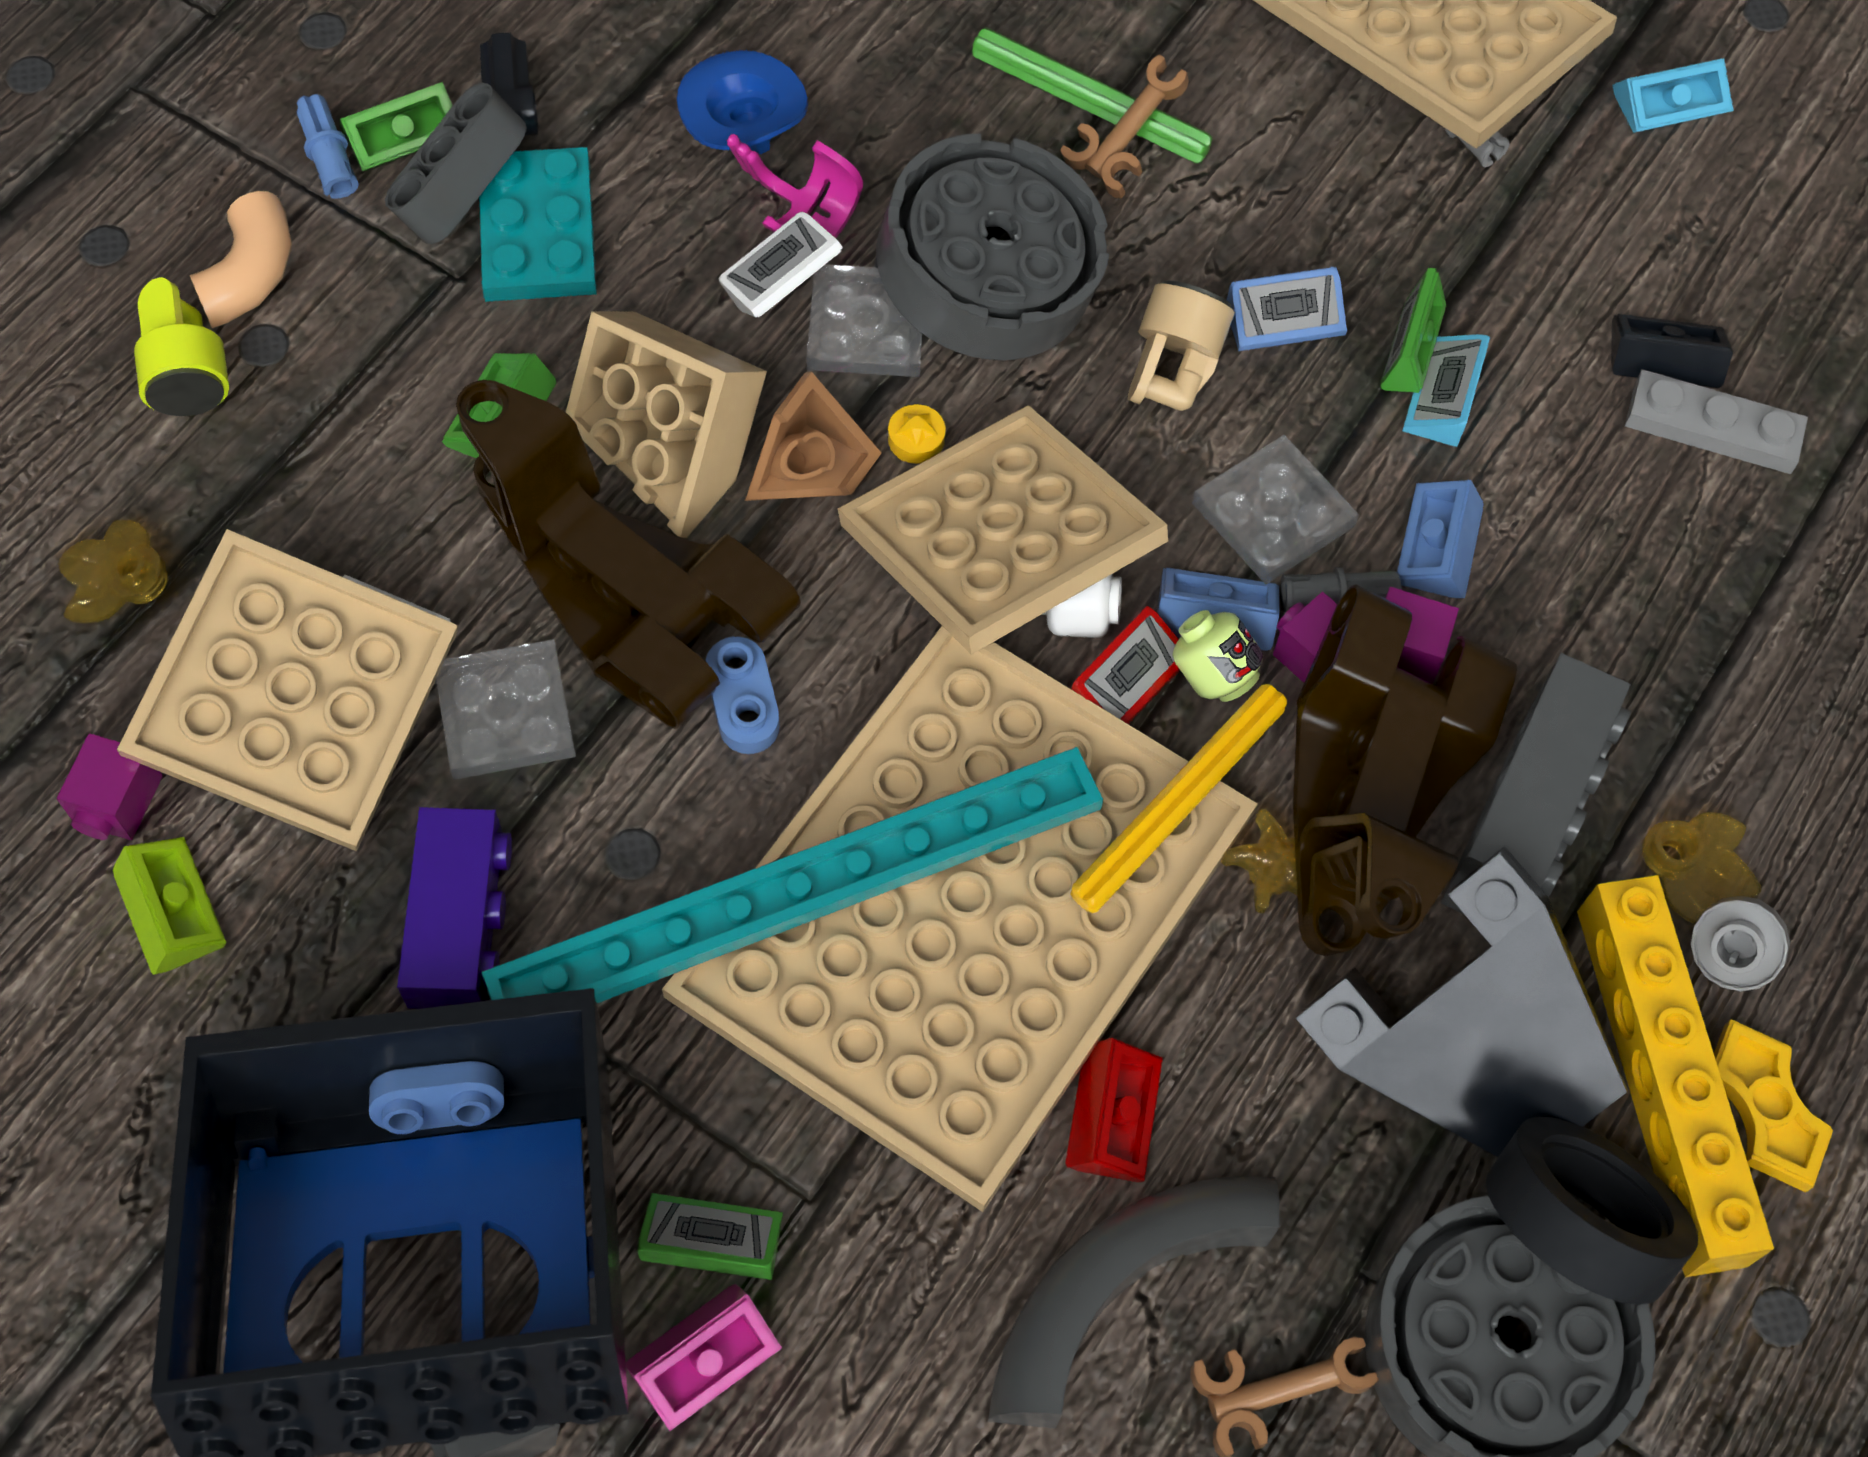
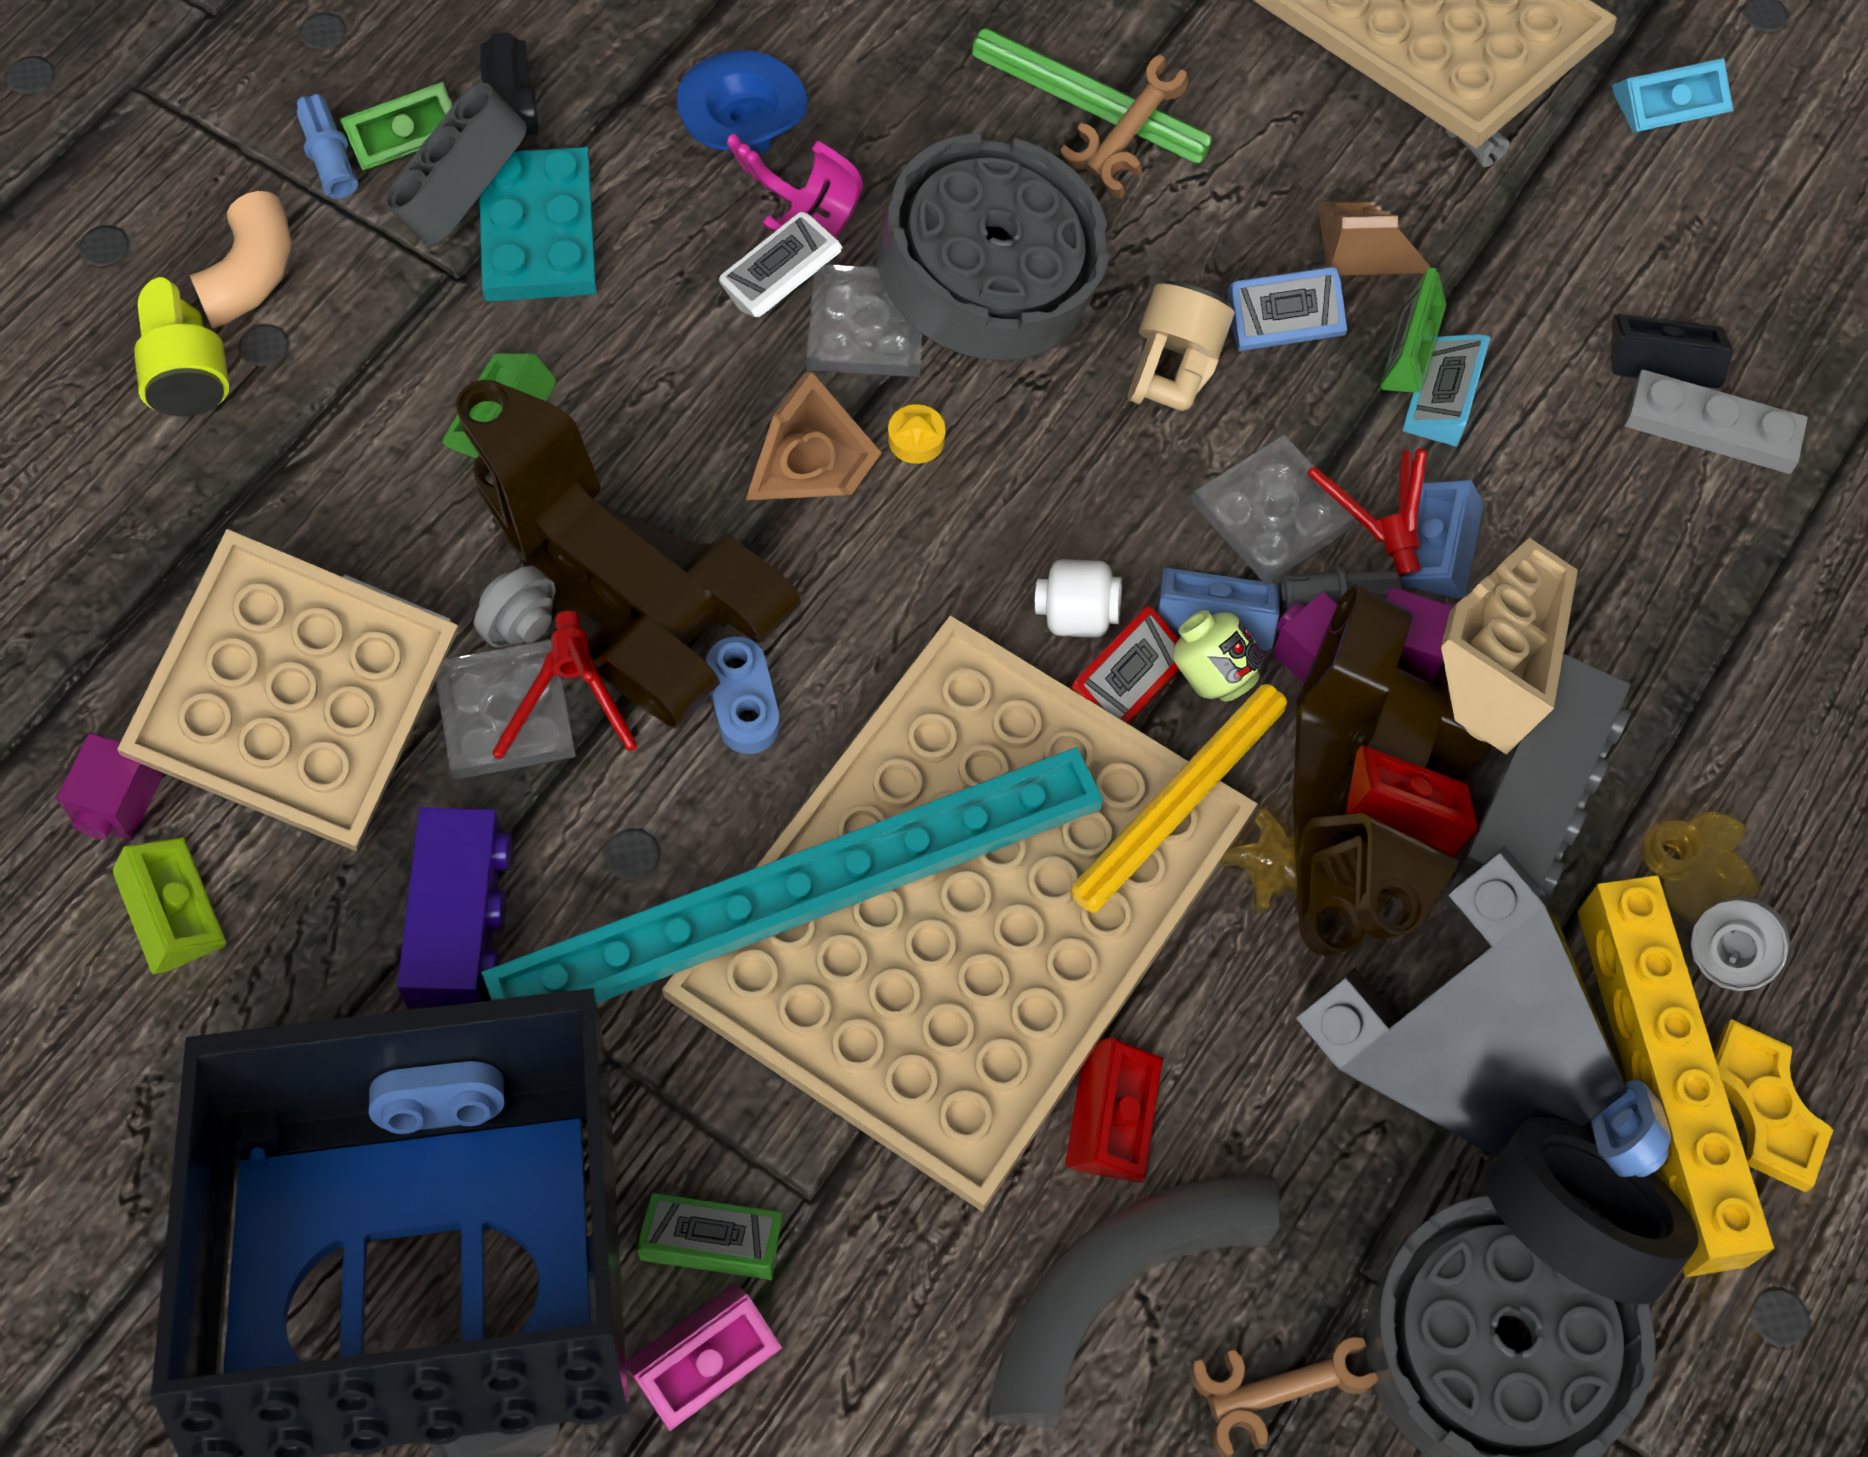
clear yellow plate [58,520,168,623] -> none
tan wedge [566,311,767,538] -> none
tan plate [838,405,1168,655] -> none
none -> light grey plate [474,566,556,648]
none -> red plant [492,611,637,759]
none -> red plant [1307,448,1427,577]
none -> medium nougat slope [1319,201,1431,276]
none -> red slope [1347,746,1478,855]
none -> tan wedge [1441,538,1578,755]
none -> medium blue plate [1591,1080,1671,1177]

